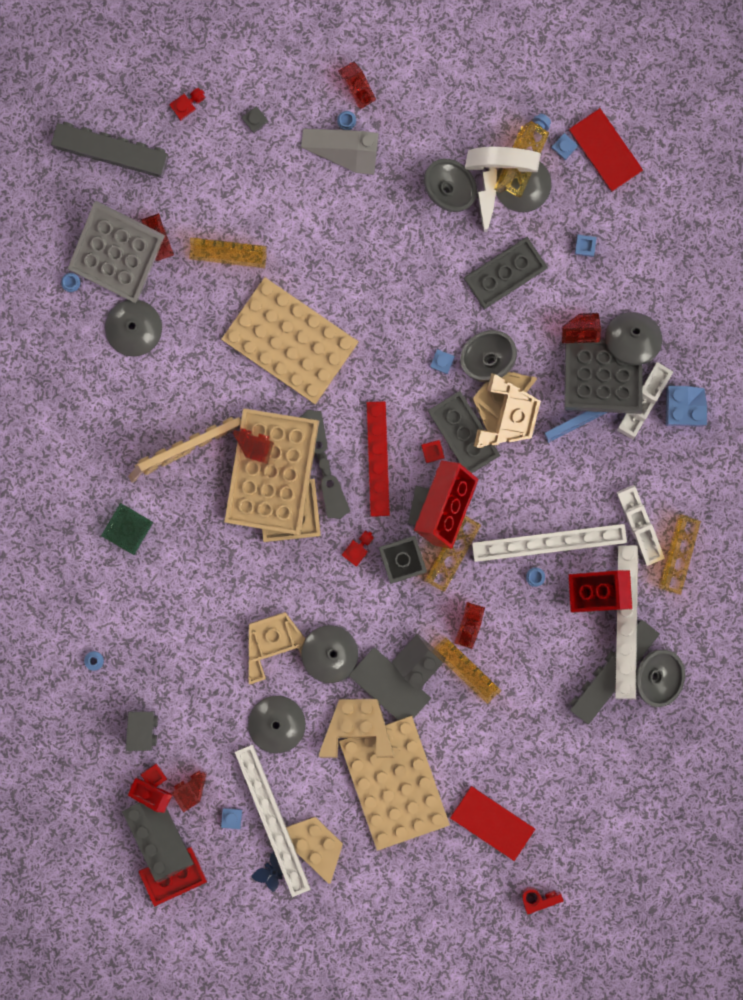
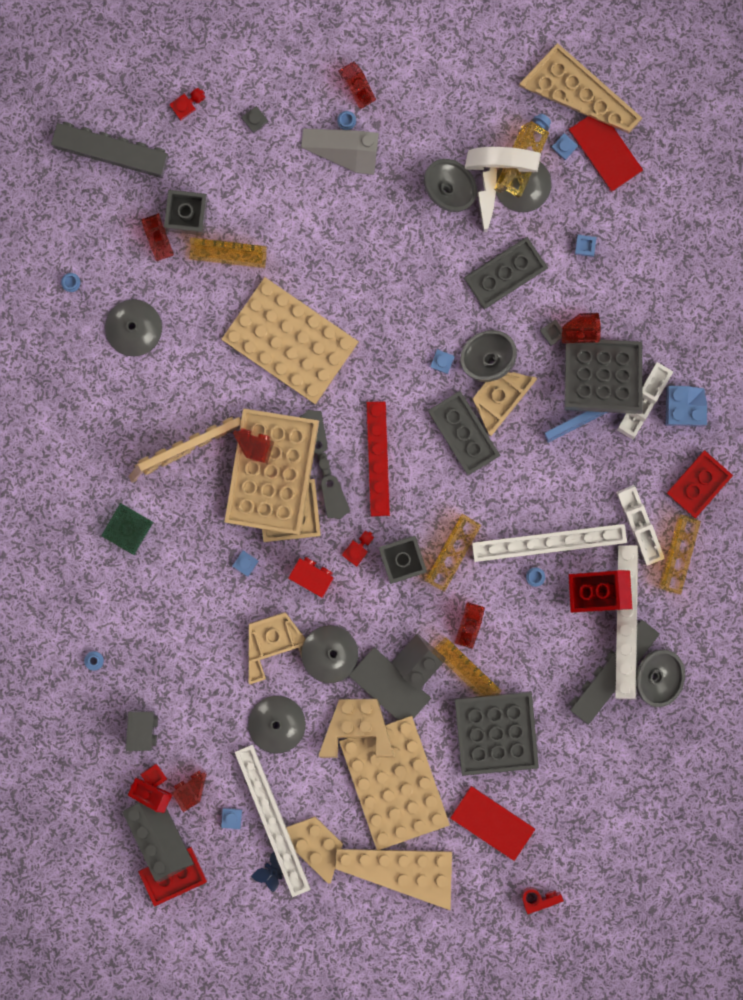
light grey plate [68,201,165,303] -> none
dark grey brick [408,486,429,526] -> none
red brick [414,460,479,549] -> none
red plate [421,440,445,464] -> none
tan wing [474,373,541,448] -> none
dark grey dish [605,312,663,365] -> none
none -> dark grey brick [164,190,208,236]
none -> medium blue plate [233,551,259,577]
none -> red brick [288,557,335,598]
none -> tan wing [336,849,452,910]
none -> dark grey plate [454,691,539,776]
none -> tan wing [519,43,642,134]
none -> dark grey plate [540,319,567,346]
none -> red plate [666,450,734,519]

